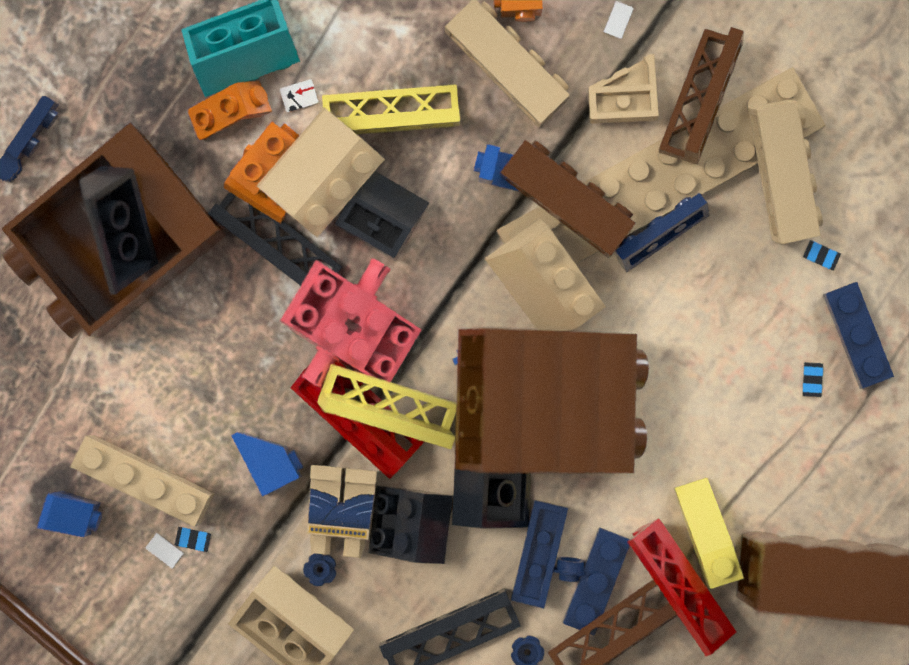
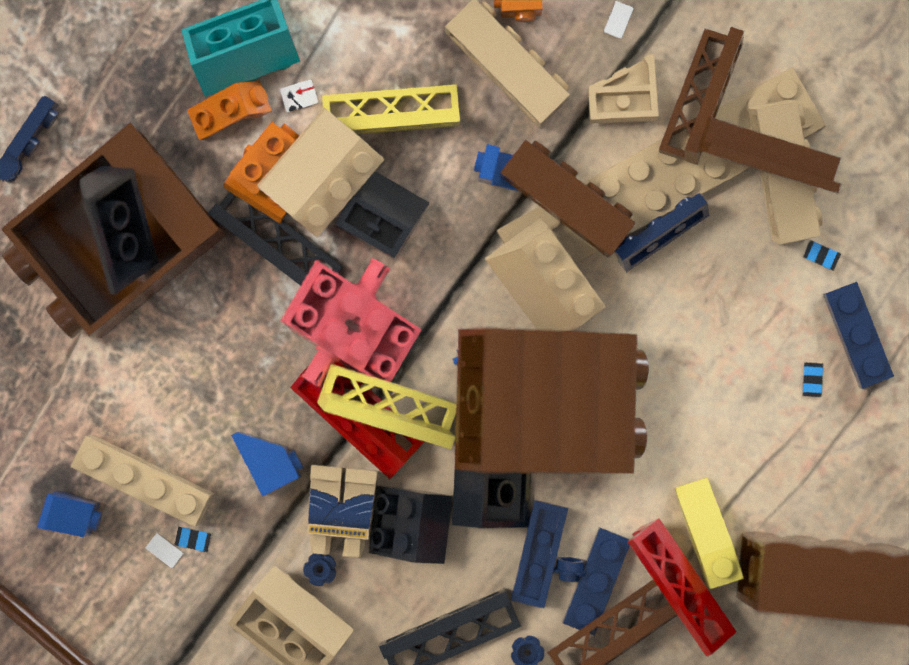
none -> reddish brown fence [698,117,841,193]

